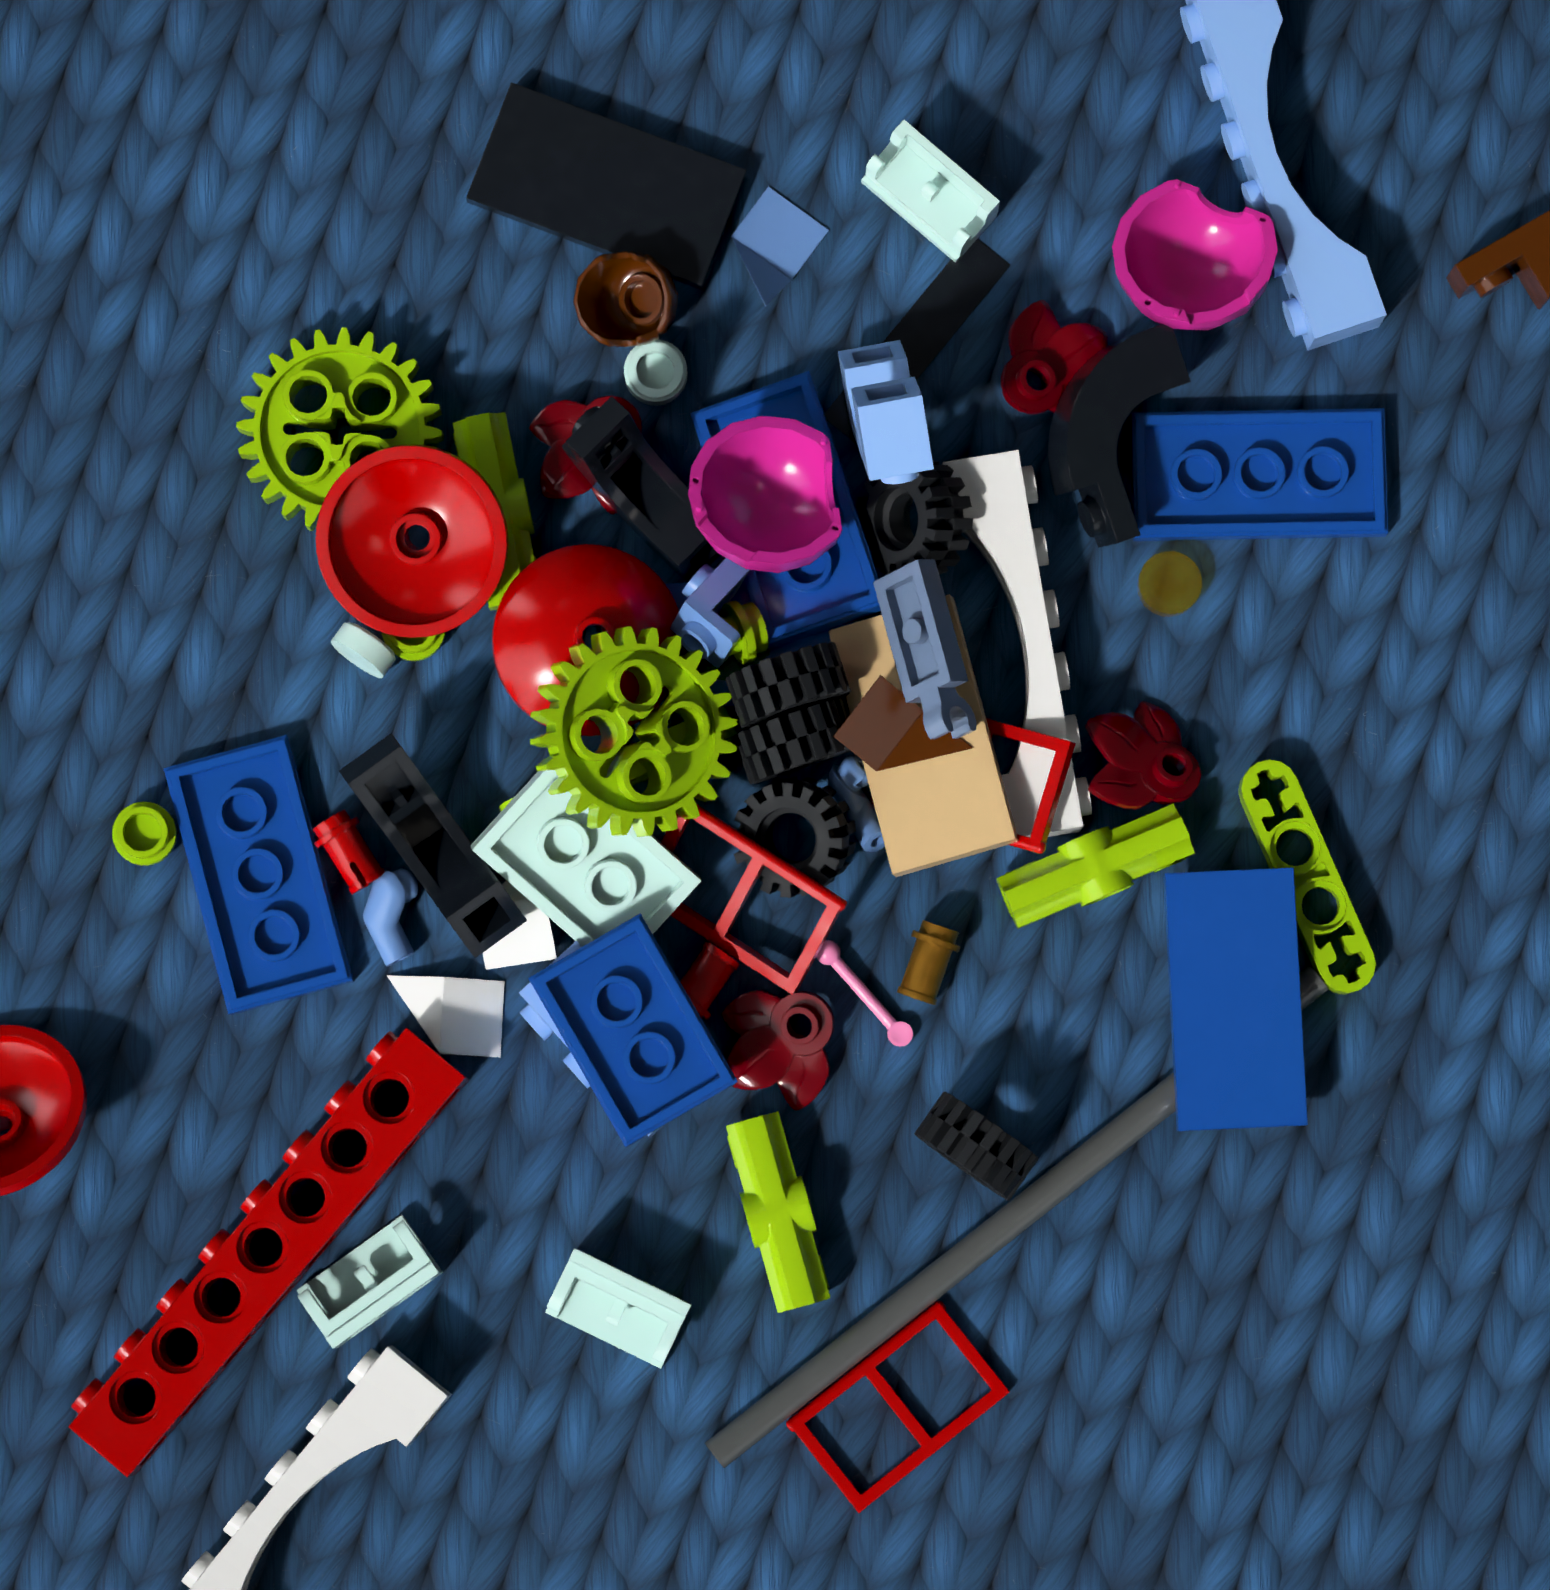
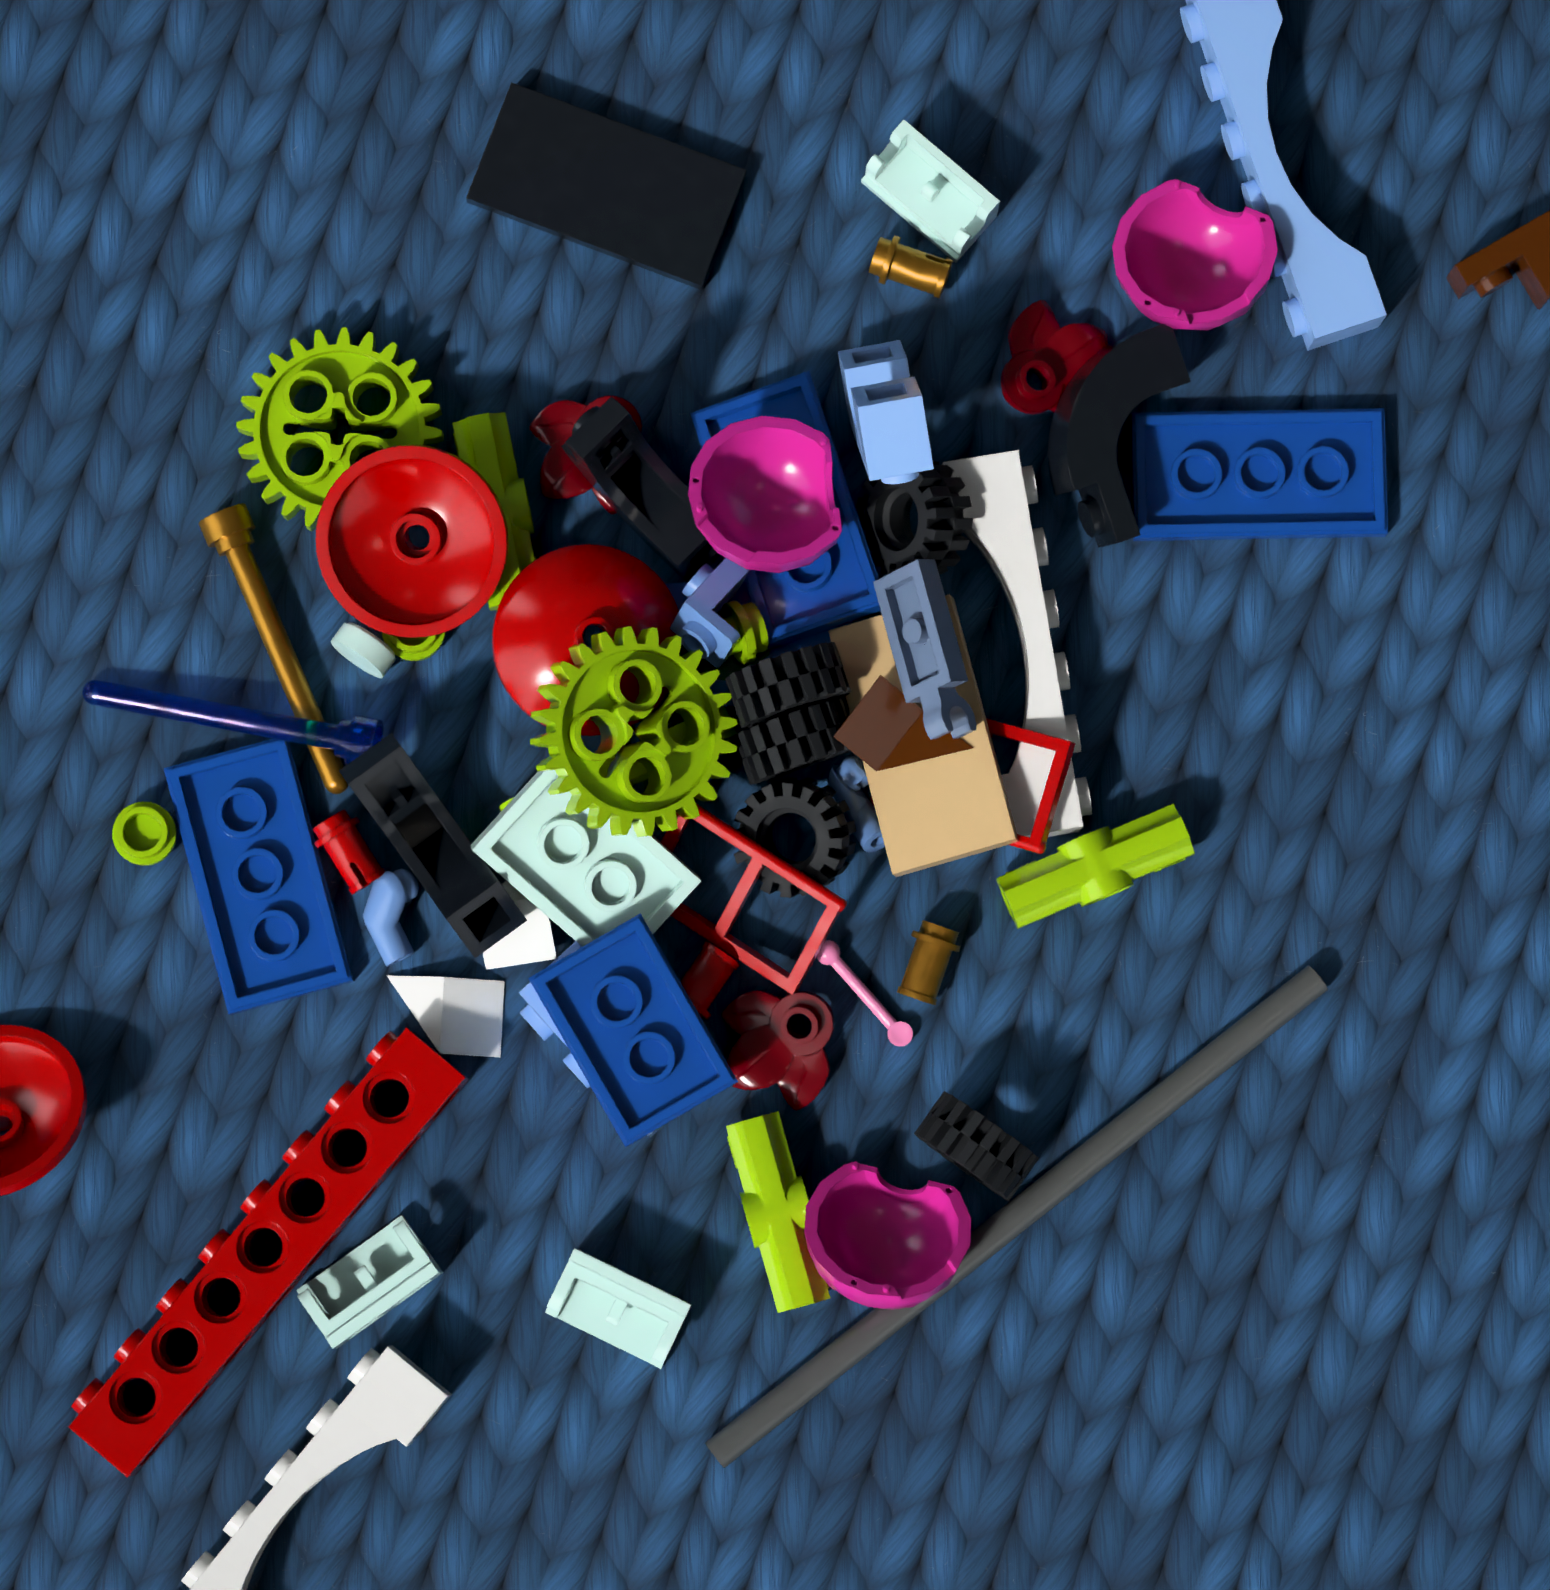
reddish brown hair [573,251,678,347] -> none
light aqua tile [624,339,687,406] -> none
medium blue sticker [731,186,829,307] -> none
red window [786,1300,1010,1513] -> none
black sticker [825,239,1011,444] -> none
dark red plate [1085,701,1201,810] -> none
clear yellow tile [1137,551,1202,617] -> none
blue tile [1163,868,1308,1131] -> none
lime beam [1238,759,1376,995] -> none
none -> clear blue piece [82,680,384,765]
none -> pearl gold piece [199,503,348,794]
none -> dark pink cylinder [804,1161,971,1310]
none -> pearl gold pin [869,235,953,298]

